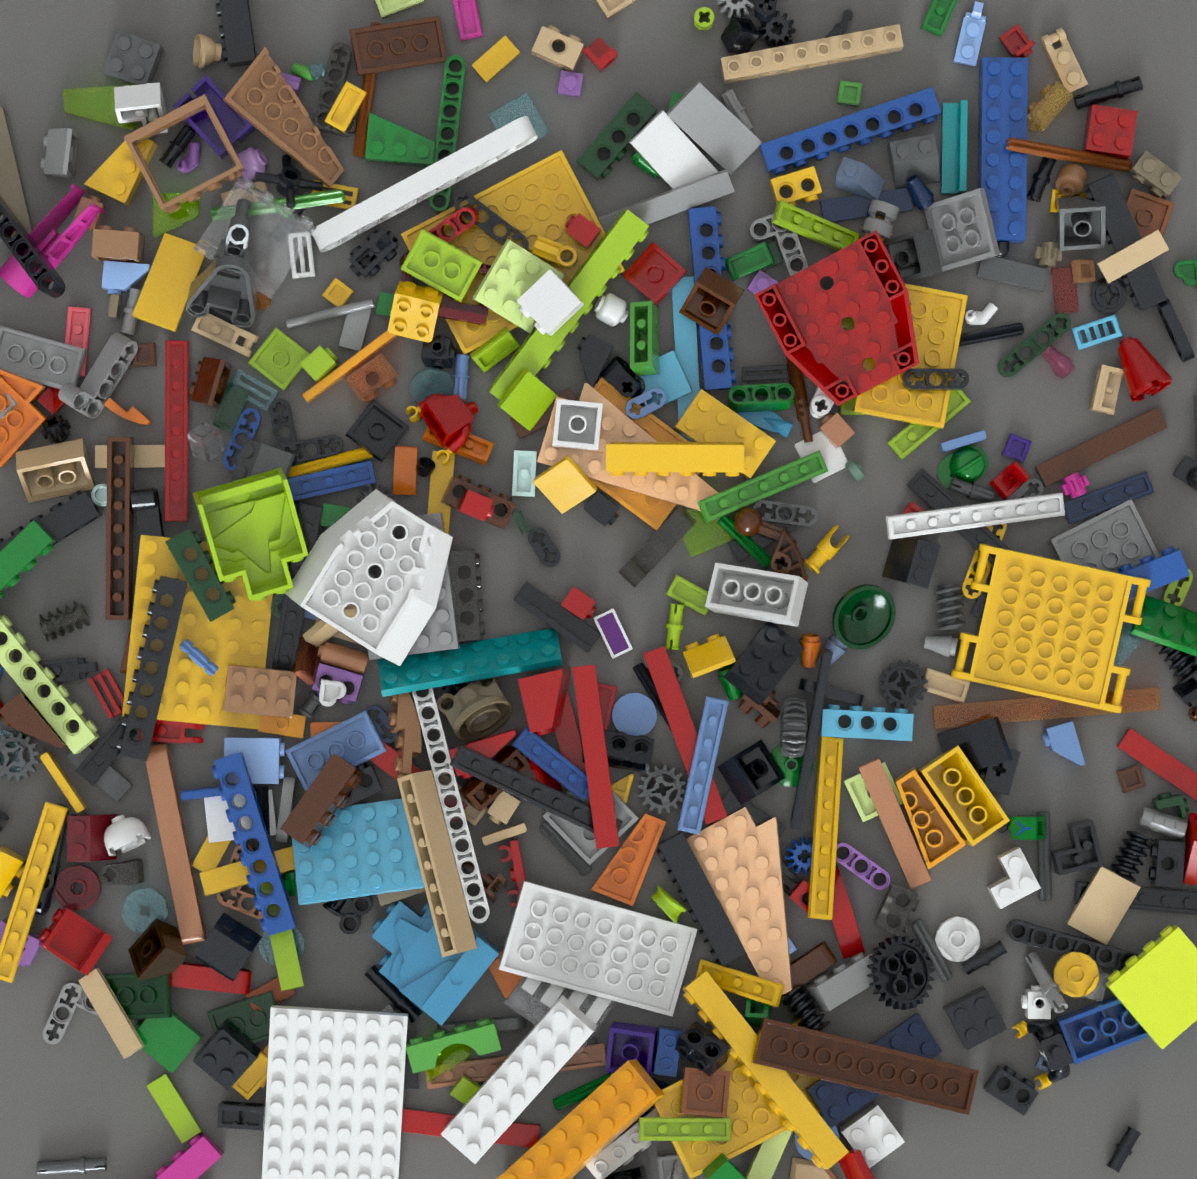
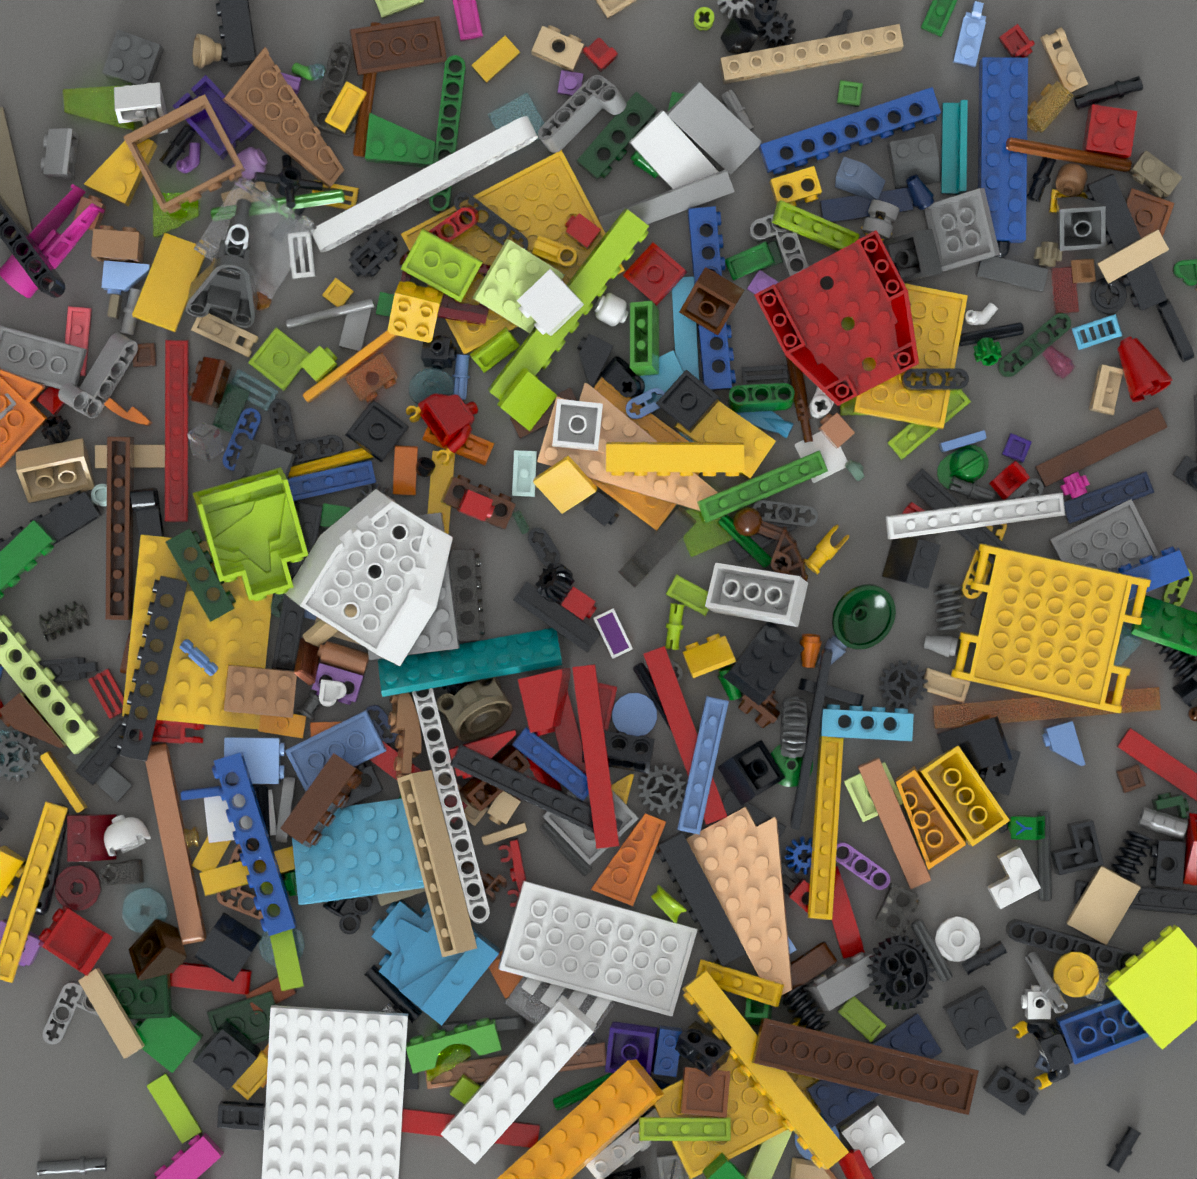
none -> clear yellow bush [184,826,200,848]
none -> black gear [535,563,575,603]
none -> light grey beam [538,75,627,153]
none -> black tile [656,370,720,433]
none -> lime tile [837,996,886,1042]
none -> green gear [973,338,1002,366]

